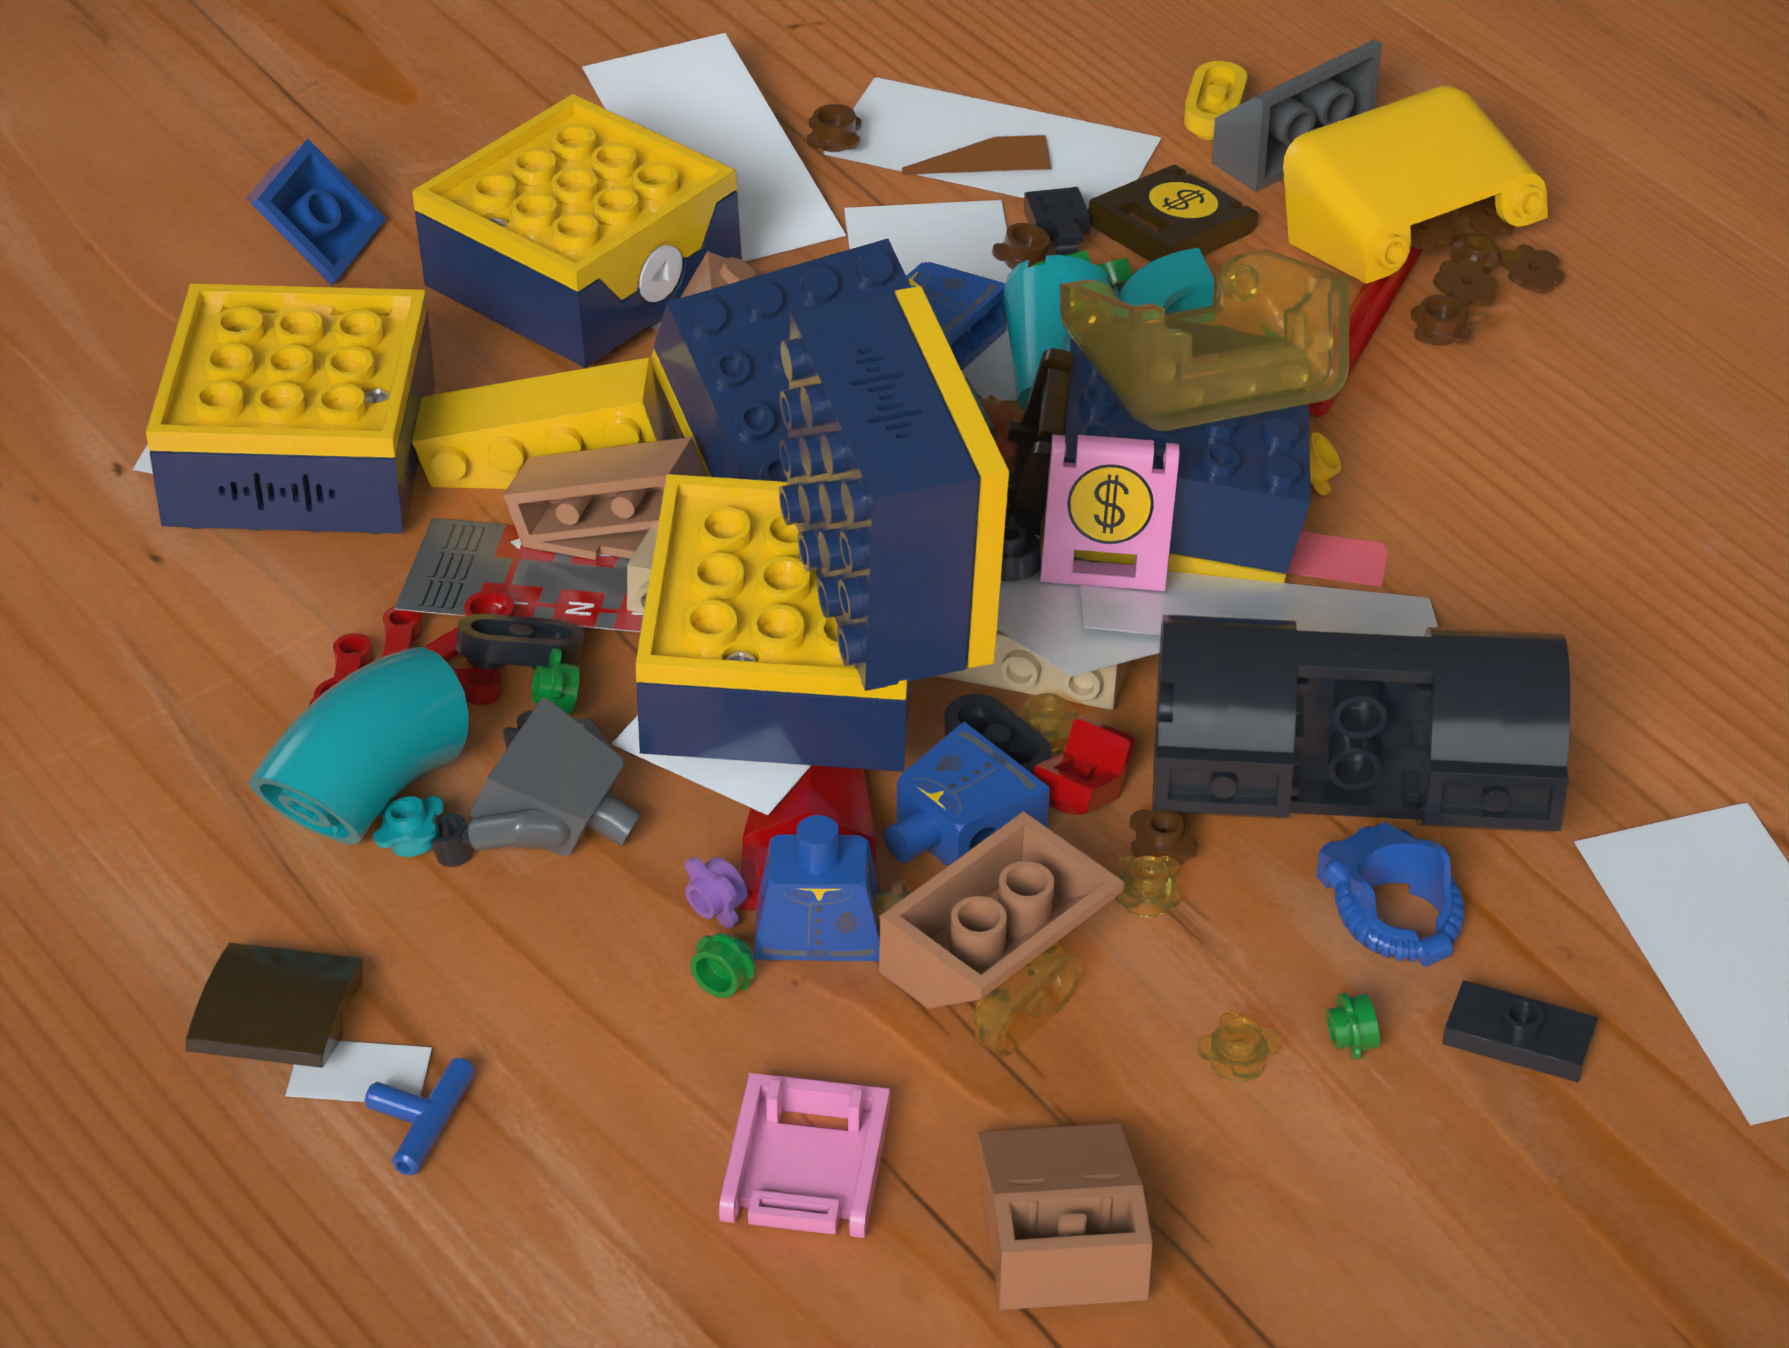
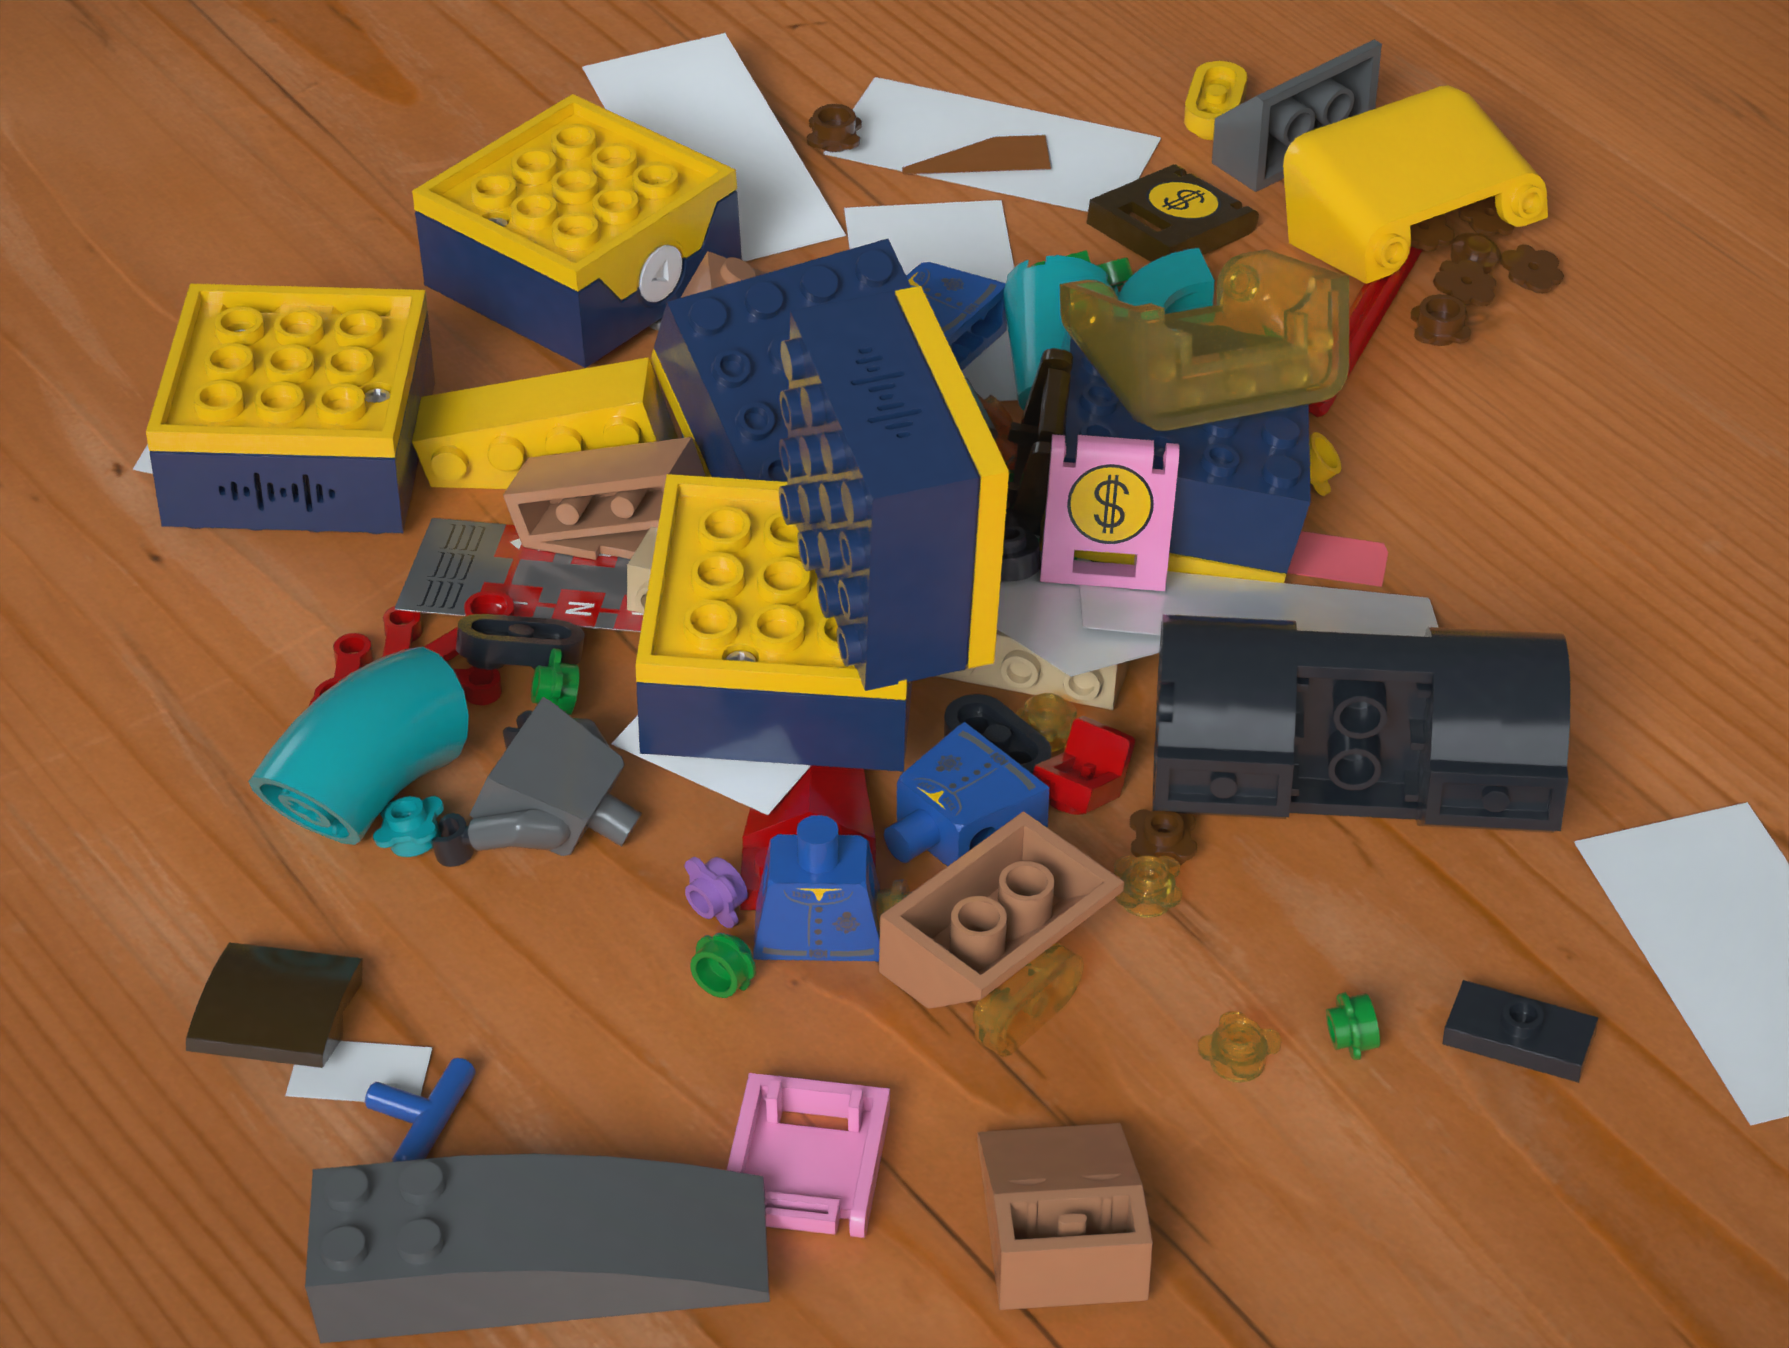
blue slope [246,139,386,285] -> none
reddish brown plate [992,223,1057,270] -> none
black plate [1024,187,1090,256] -> none
blue piece [1316,822,1465,967] -> none
none -> dark grey slope [305,1154,770,1343]

